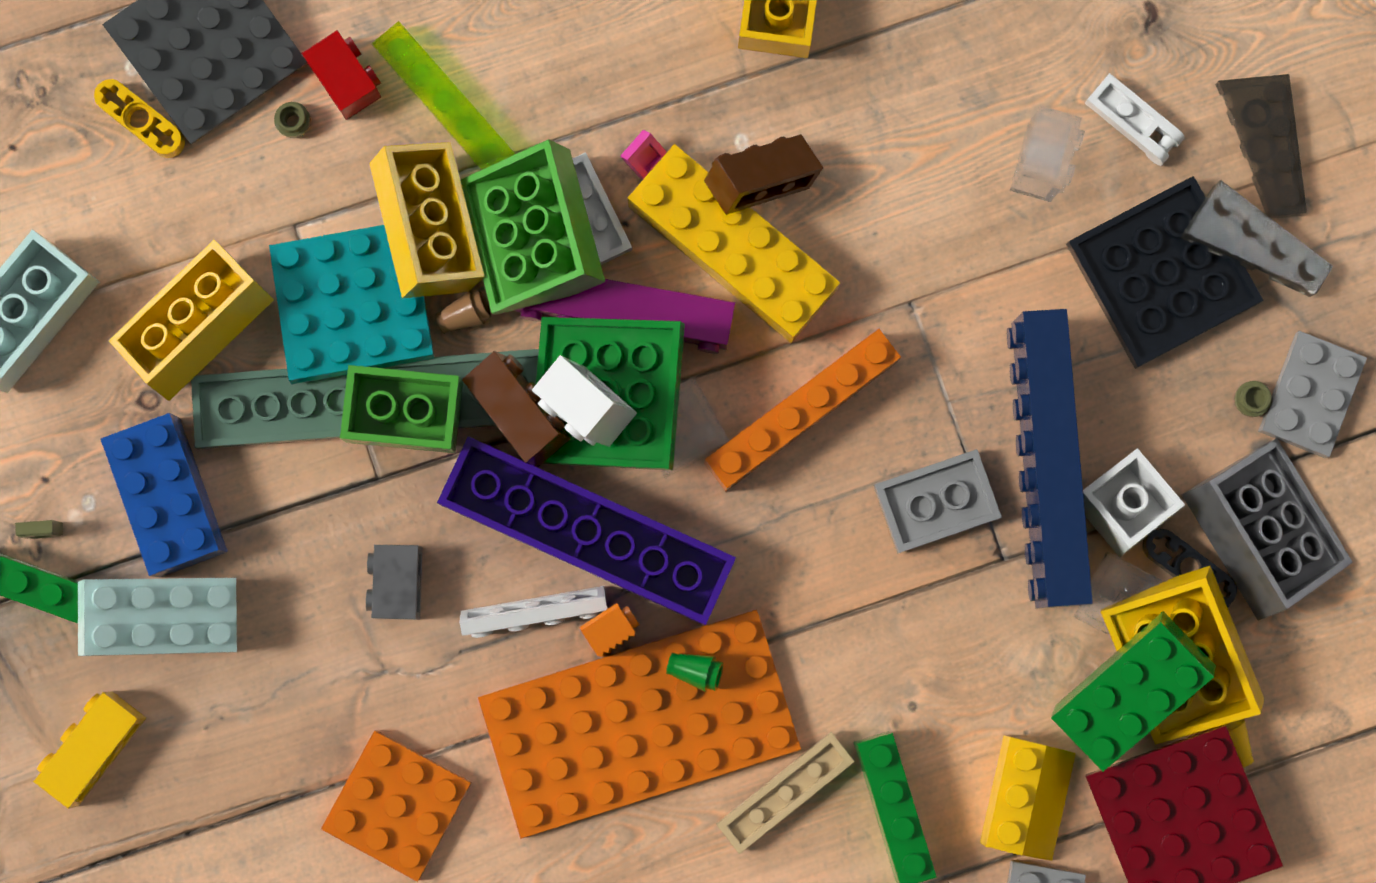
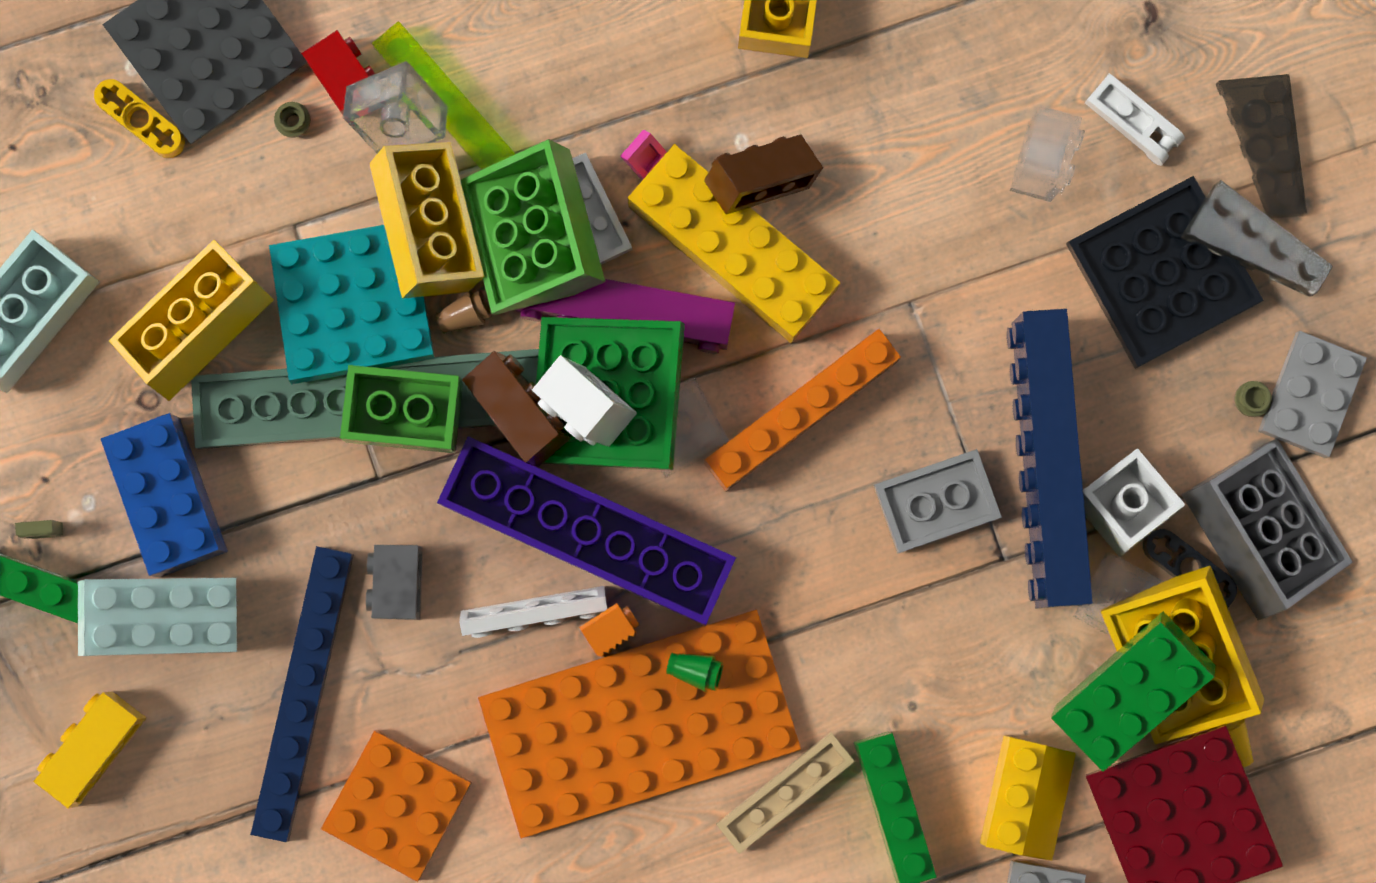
none -> dark blue plate [250,546,354,842]
none -> clear brick [343,61,448,154]

